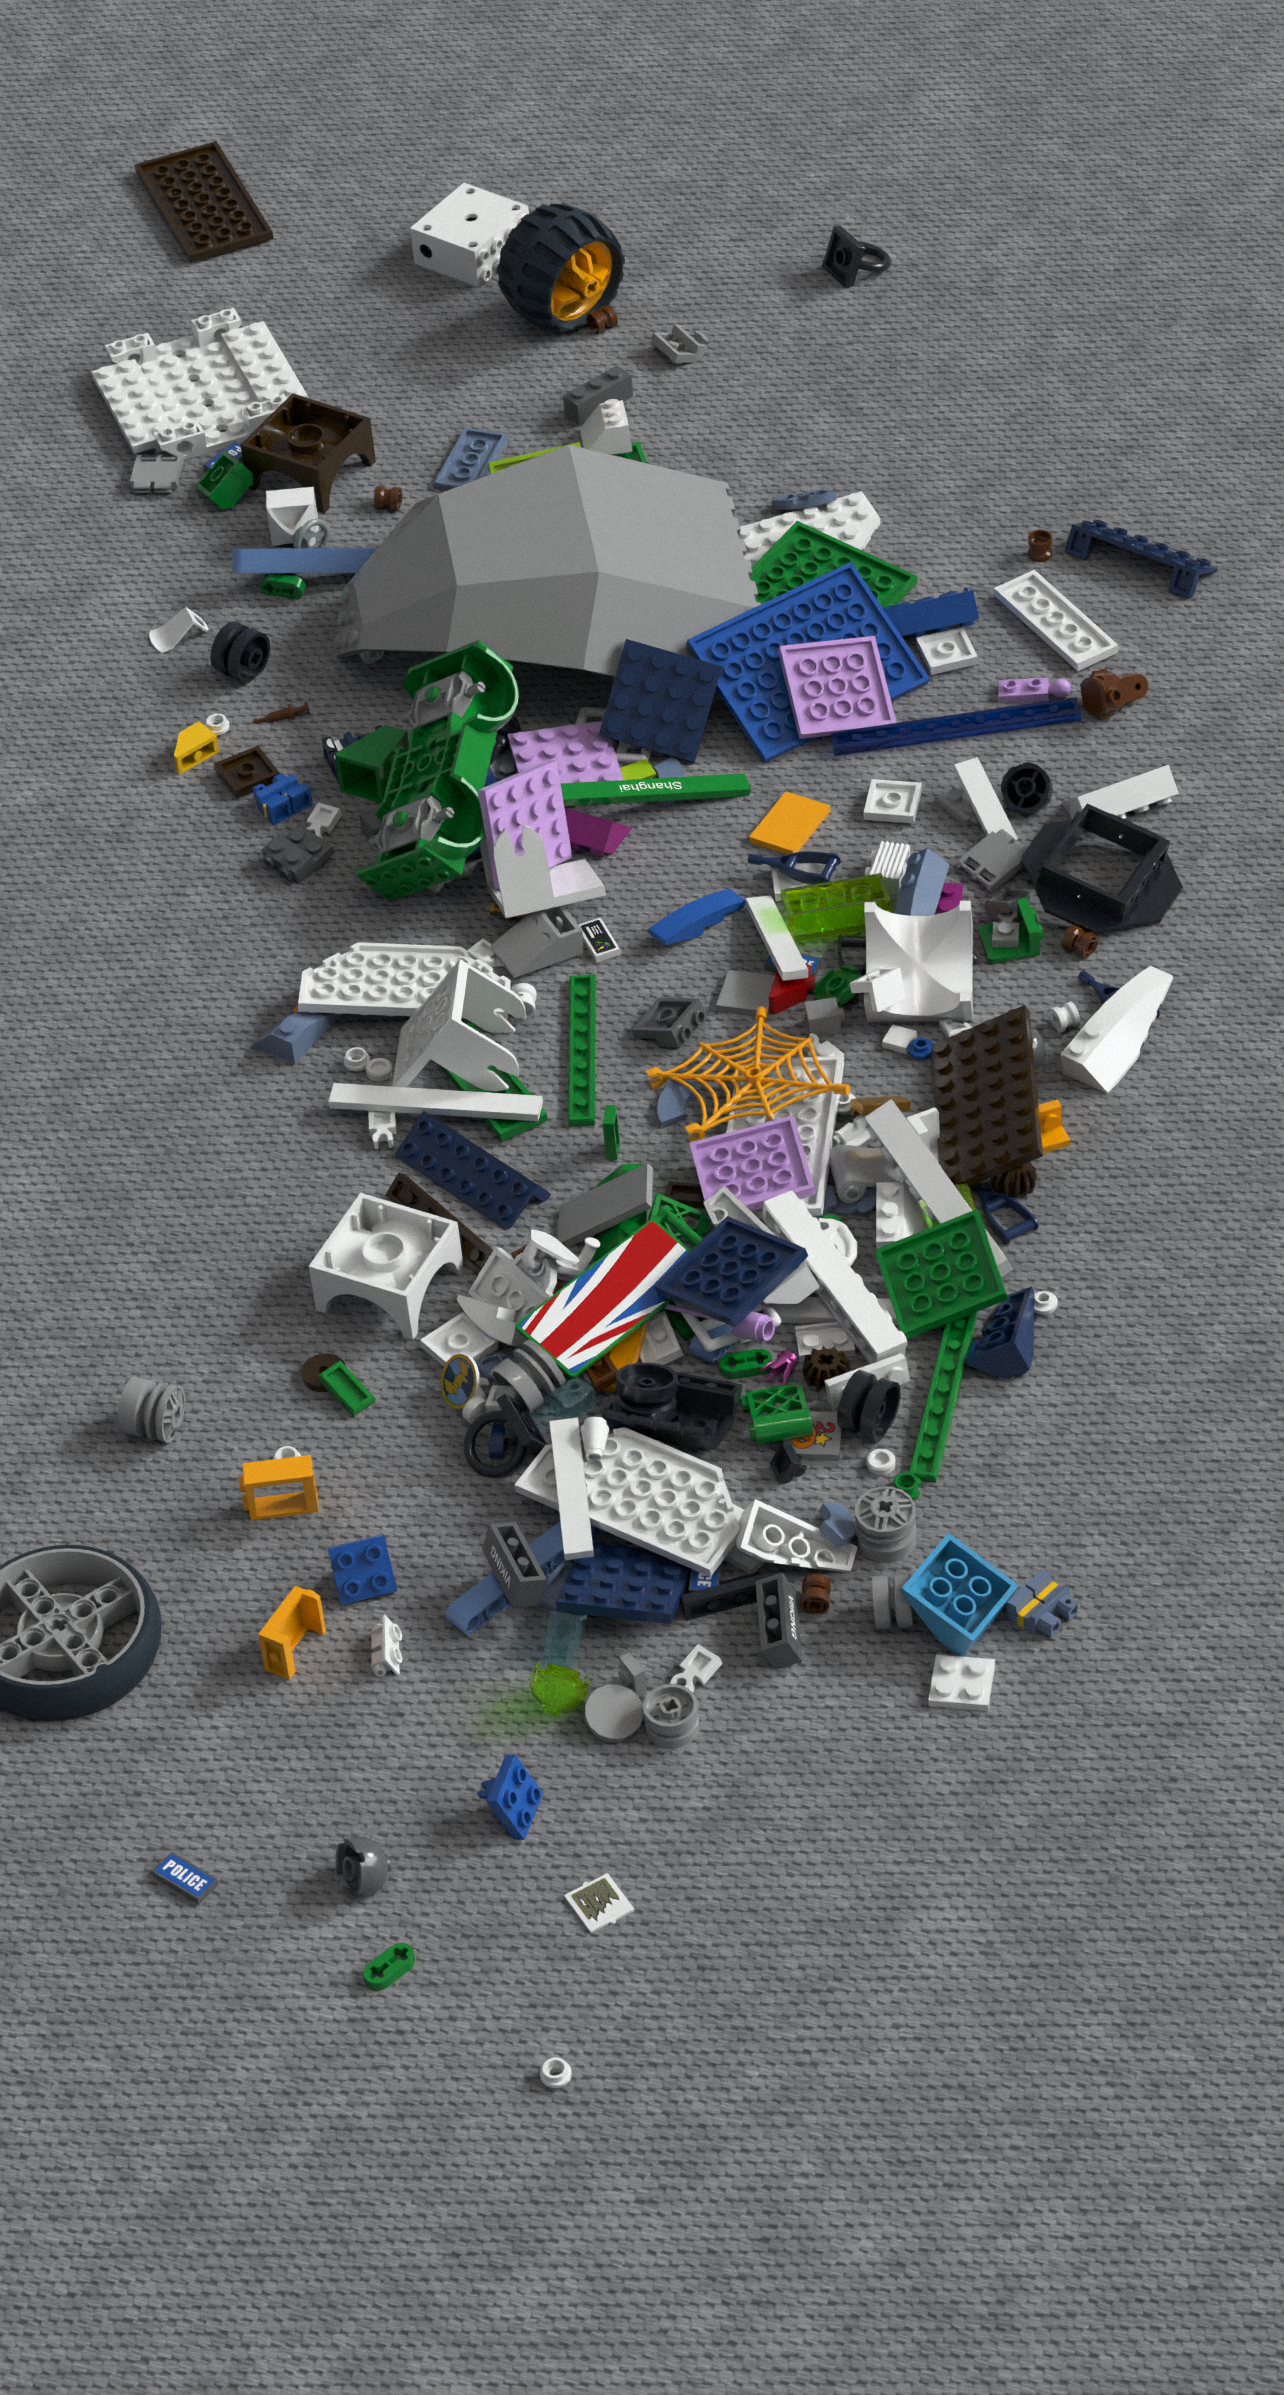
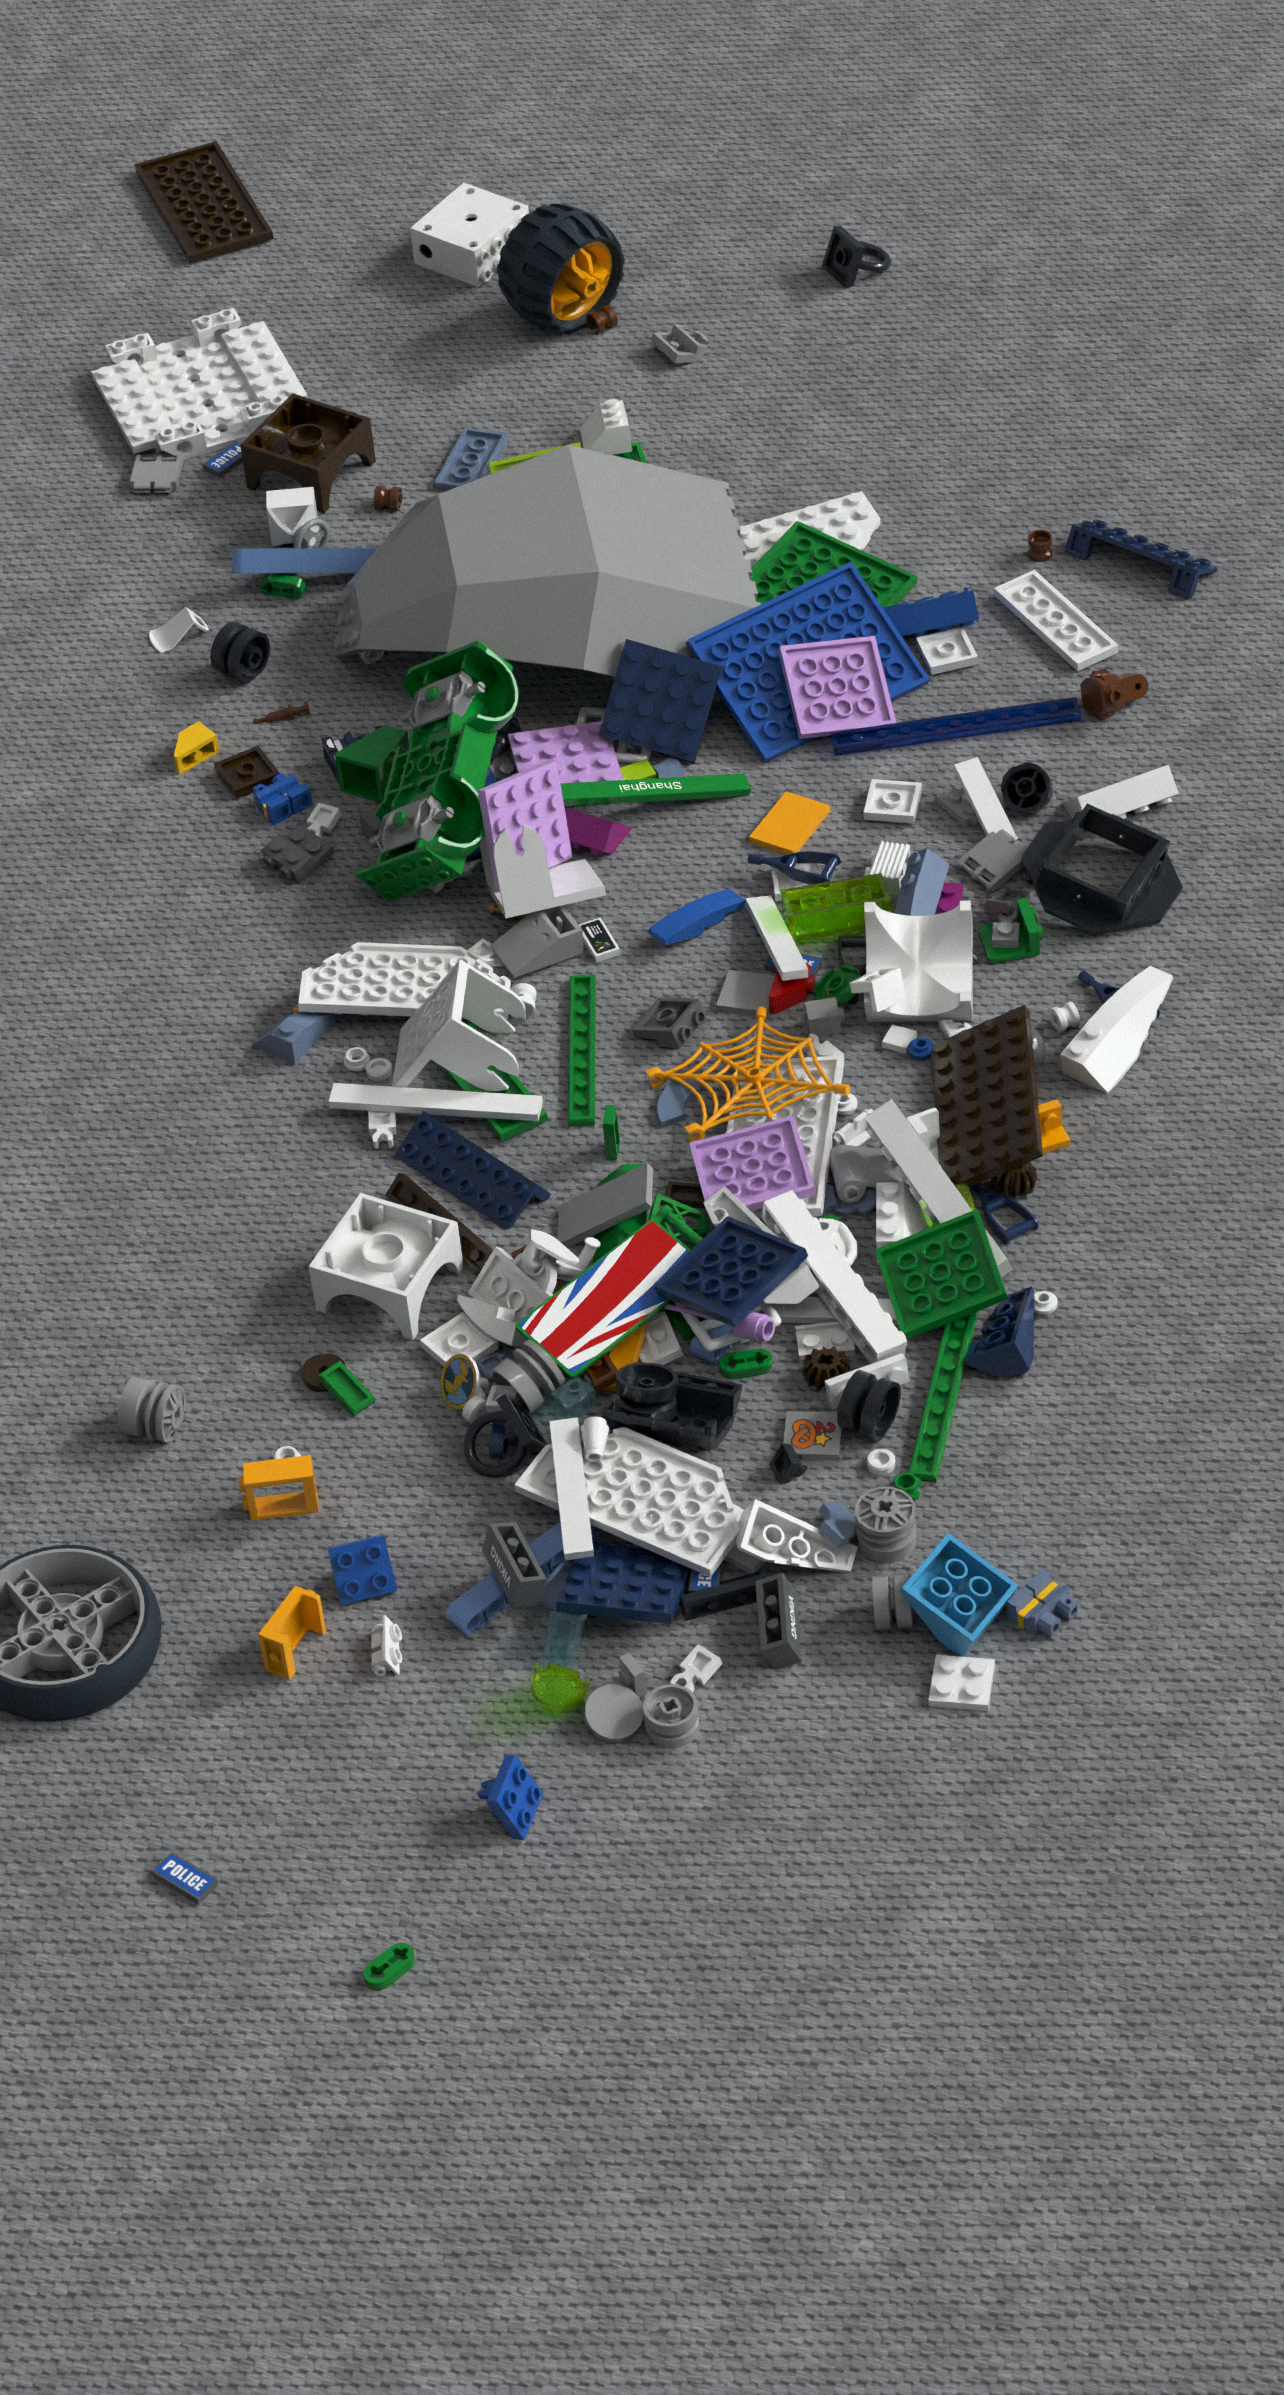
green slope [195,450,253,509] -> none
white plate [205,714,230,735] -> none
dark grey cylinder [335,1837,391,1899] -> none
white plate [540,2057,572,2088] -> none
dark grey brick [563,366,633,426] -> none
piece [564,1873,635,1933] -> none
green piece [741,1382,813,1445] -> none
flat silver piece [759,1350,798,1386] -> none
sand blue tile [771,489,837,510] -> none
reddish brown wheel [800,1574,831,1613] -> none
pearl gold slope [850,1096,911,1116] -> none
lavender plate [998,677,1071,702] -> none
reddish brown wheel [1062,925,1098,959] -> none

